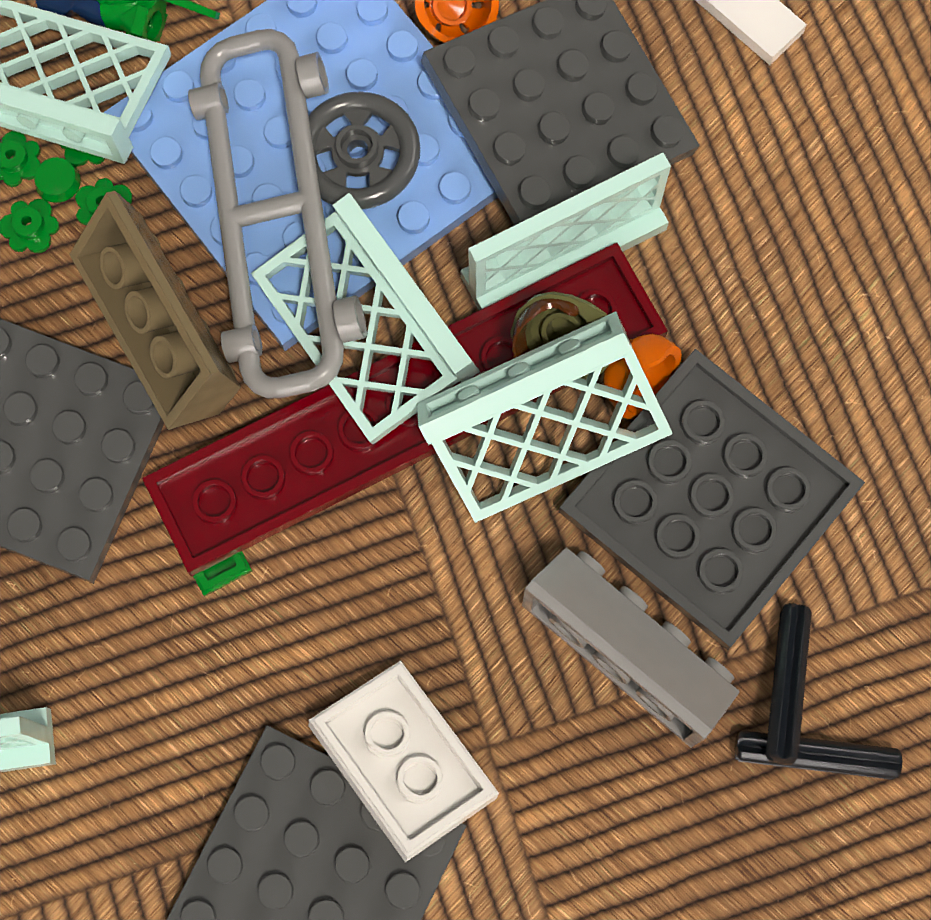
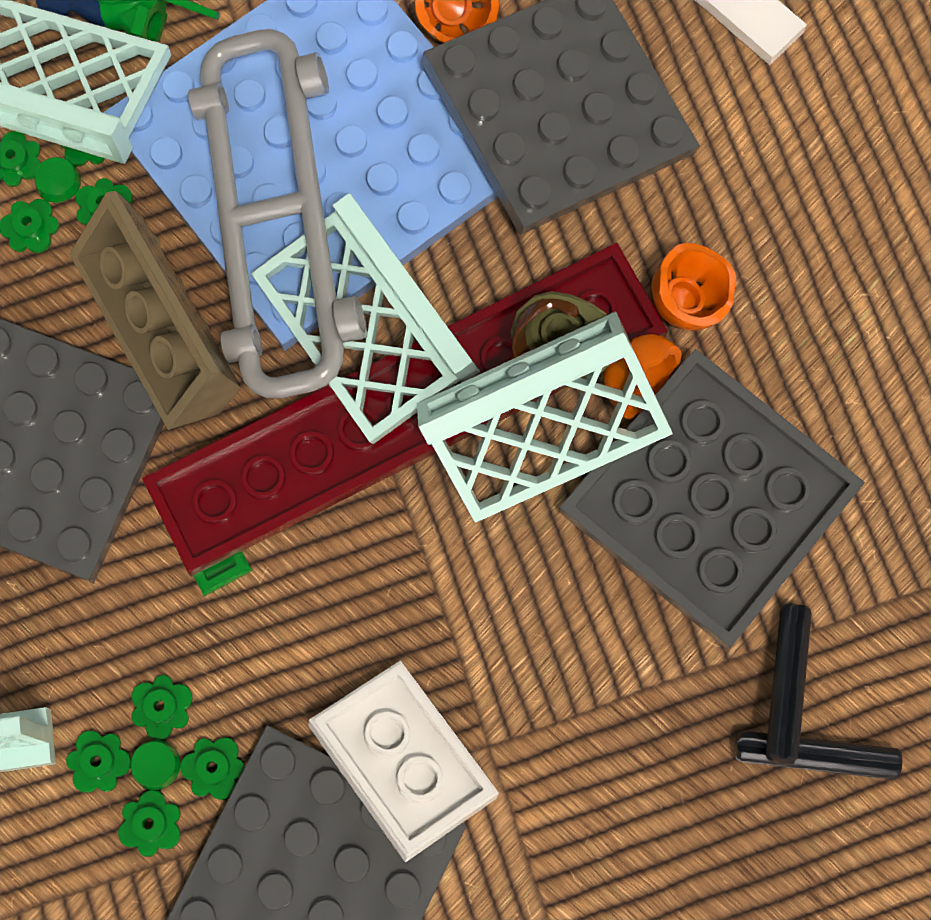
dark grey plate [308,91,420,209] -> none
light aqua fence [460,152,671,310] -> none
light grey slope [522,547,740,748] -> none
none -> green plant [66,675,245,857]
none -> orange helmet [651,243,736,331]

